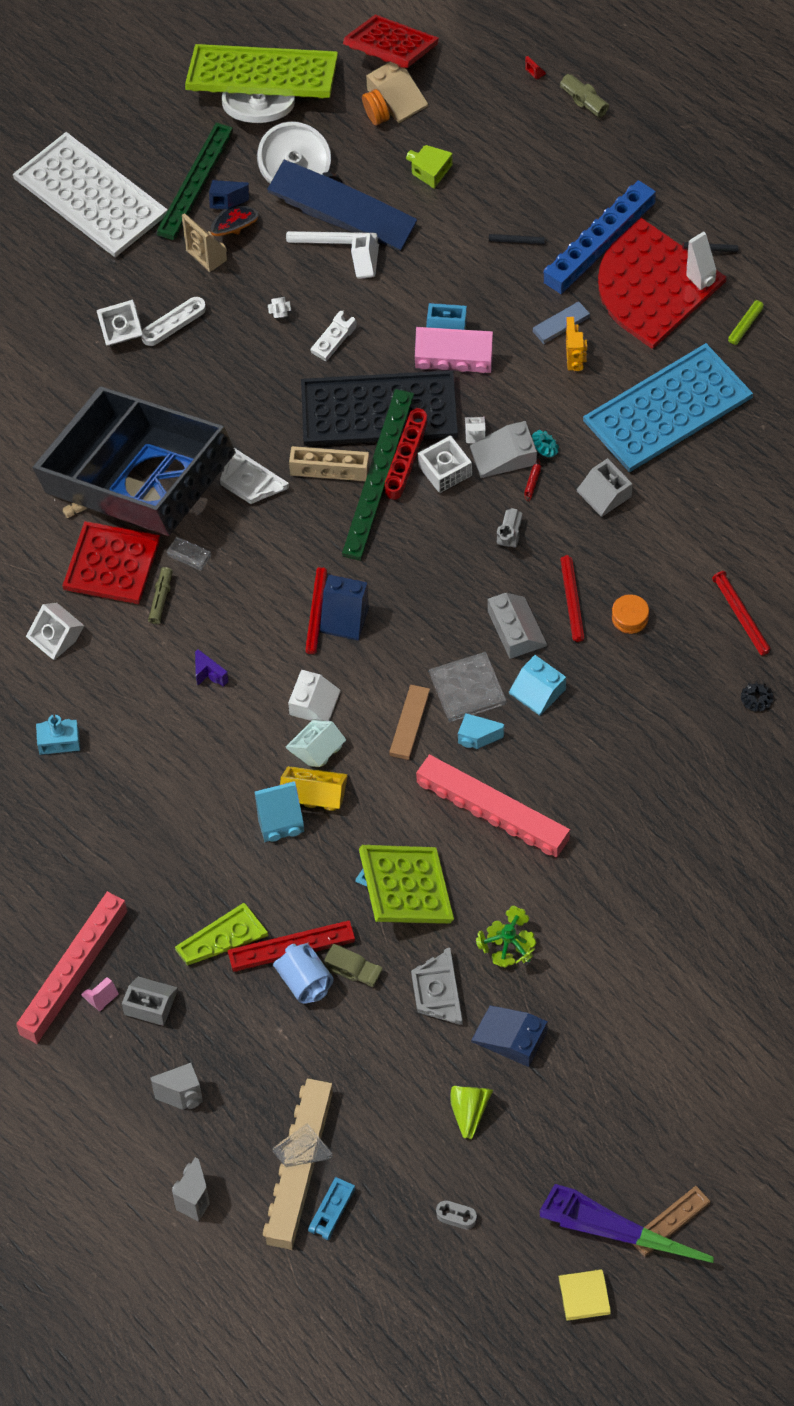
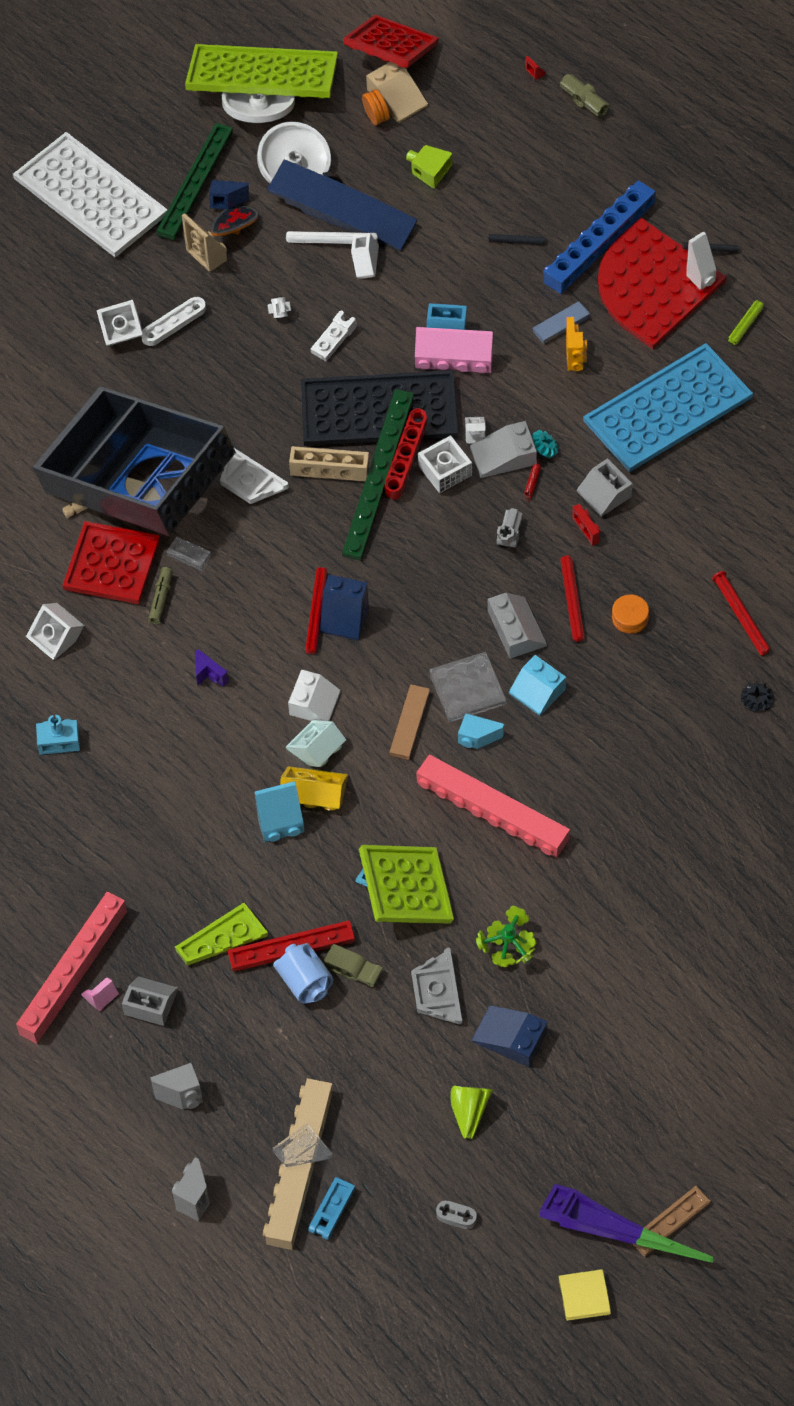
none -> red plate [572,504,601,546]

